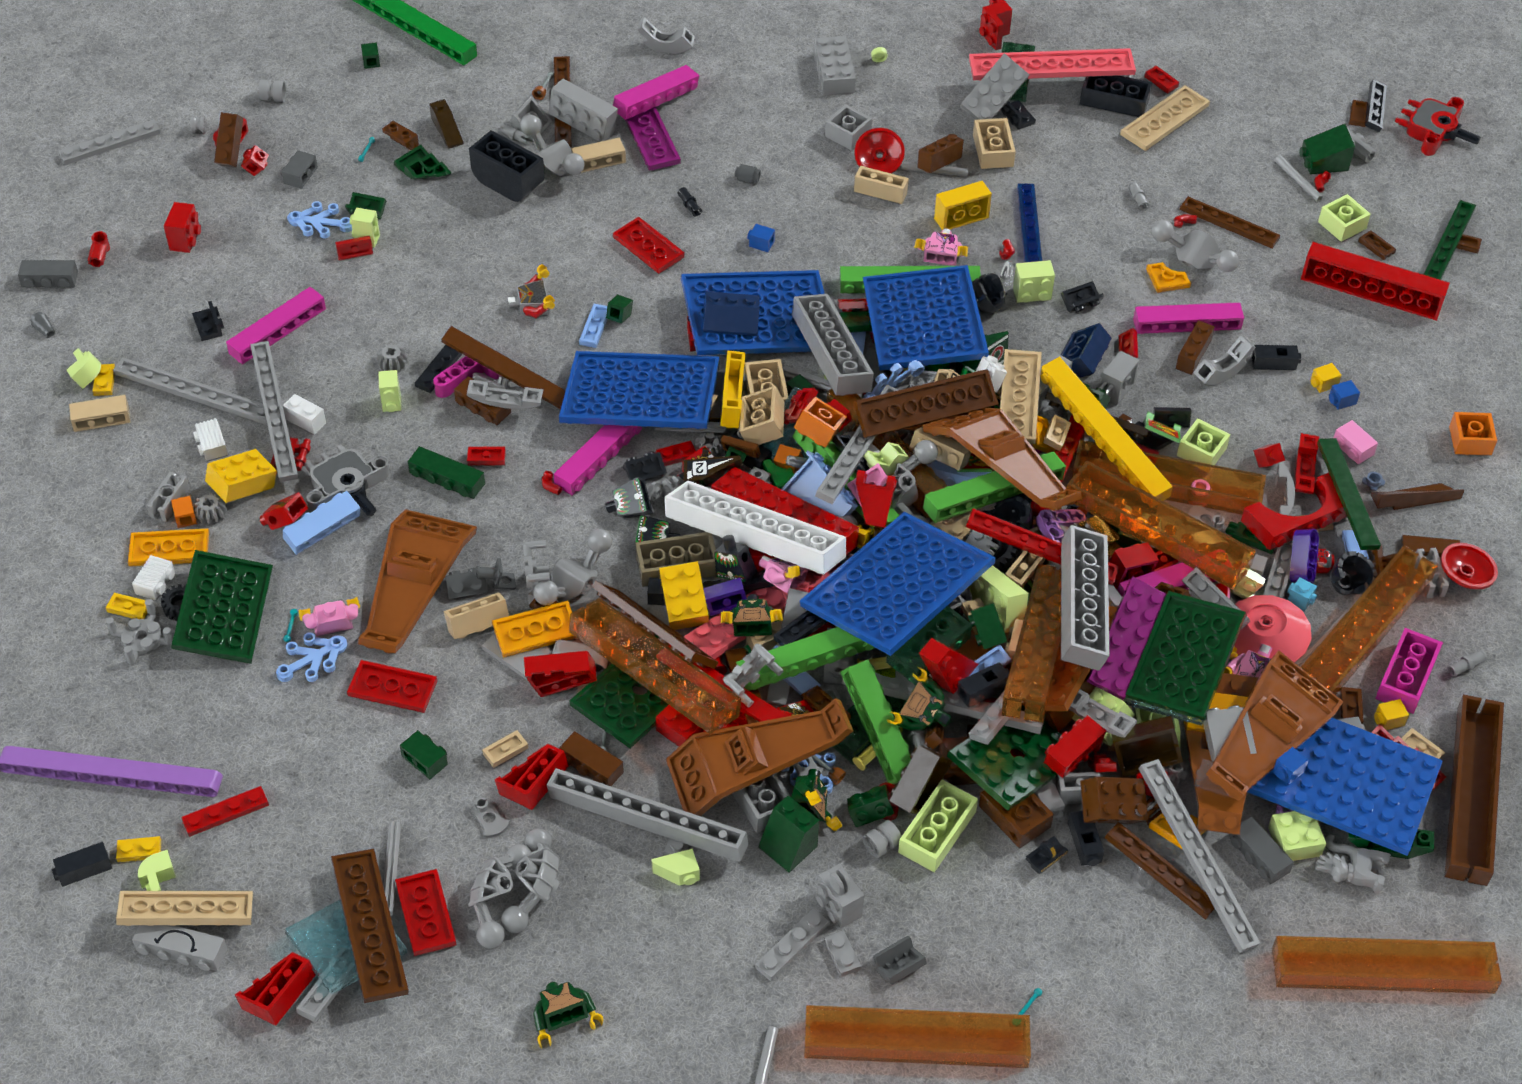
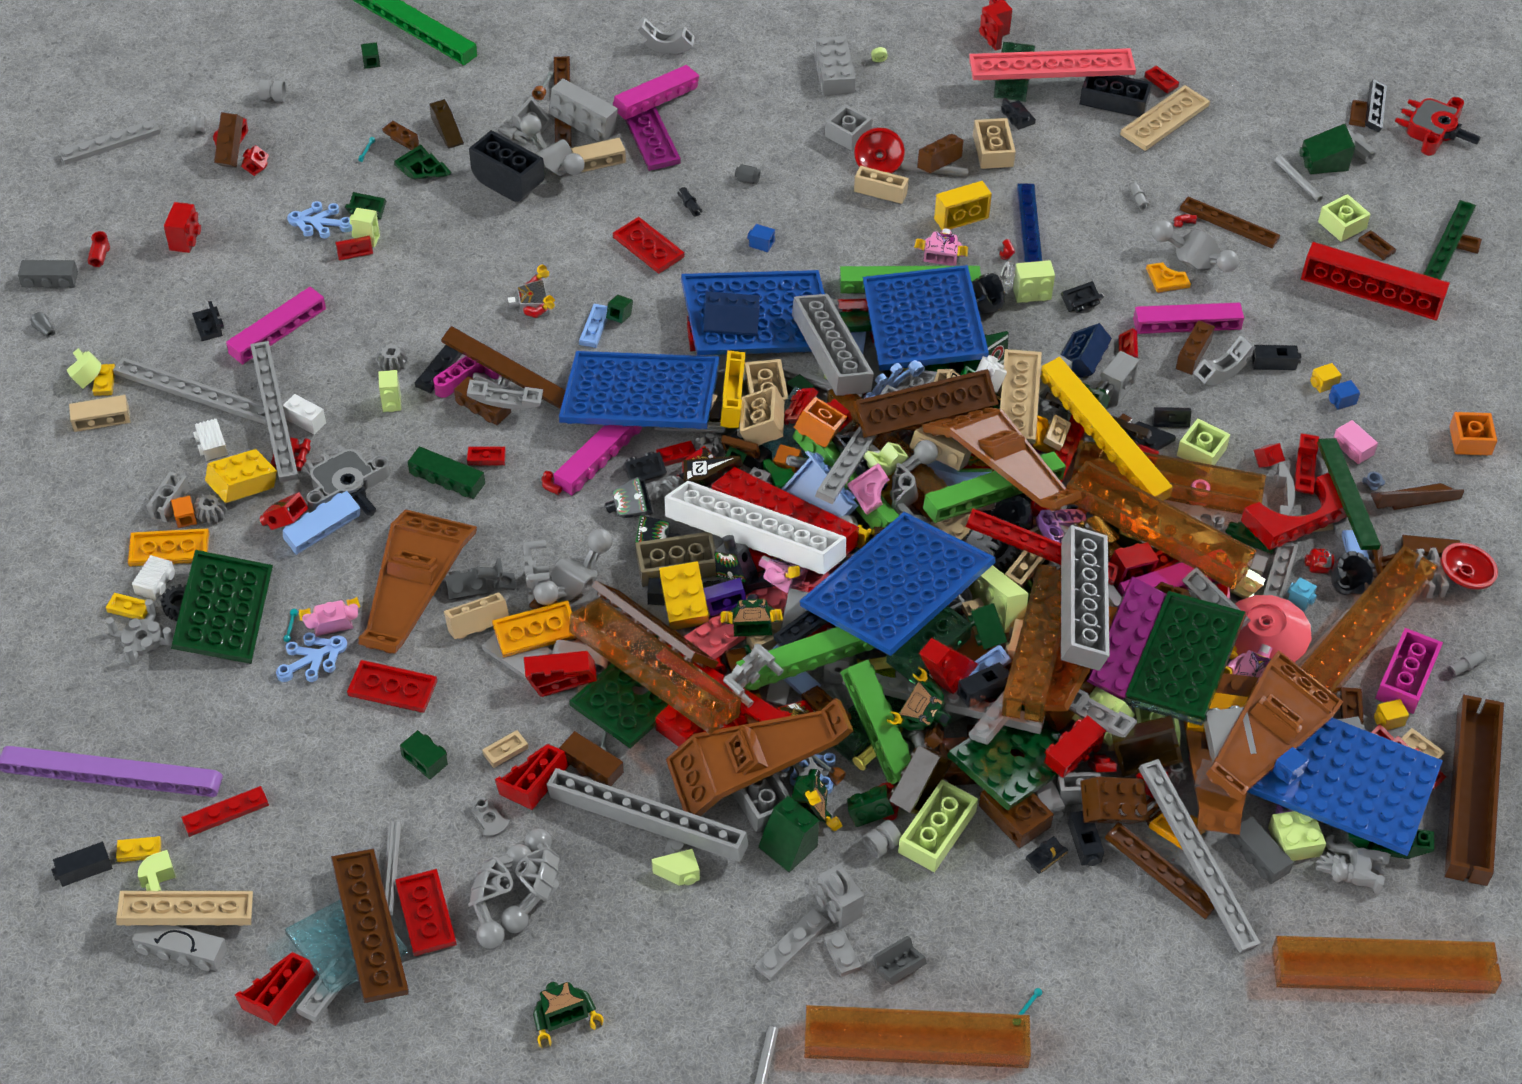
dark grey brick [281,150,318,189] -> none
red flag [856,470,897,528] -> none
light grey brick [960,53,1030,120] -> none
bright green flag [1143,411,1182,443] -> none
dark purple beam [1290,529,1319,584] -> none
red arm [1314,171,1331,193] -> none

